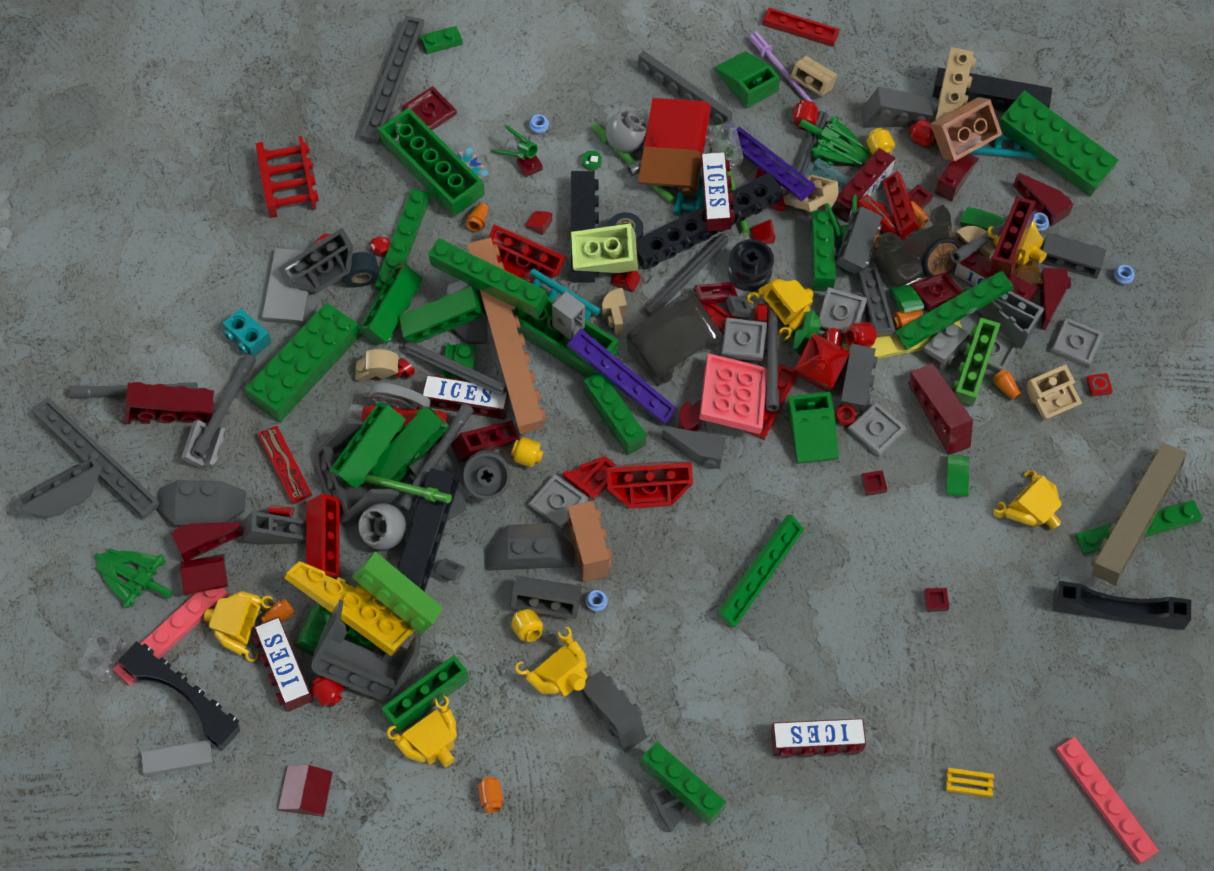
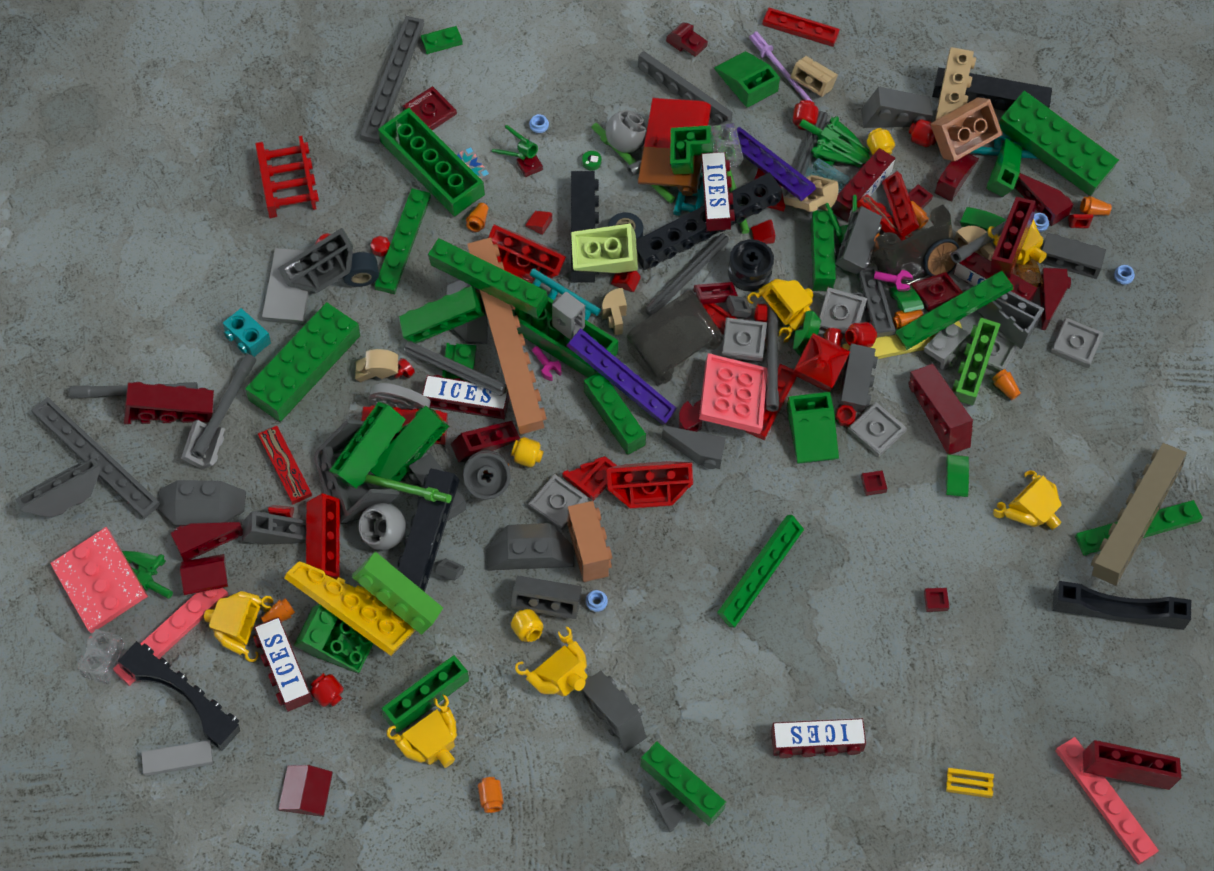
dark grey windscreen [311,599,421,701] -> none
green brick [358,264,423,346] -> none
dark grey piece [397,404,474,512] -> none
tan brick [1027,364,1082,421] -> none
red tile [1086,373,1113,397] -> none
none -> coral plate [50,527,148,634]
none -> dark pink bar [532,346,561,381]
none -> dark red brick [666,22,708,57]
none -> green brick [670,125,713,175]
none -> dark pink bar [874,270,913,292]
none -> green slope [986,138,1022,197]
none -> red slope [1068,214,1094,228]
none -> orange cone [1080,196,1112,216]
none -> dark red brick [1083,740,1182,790]

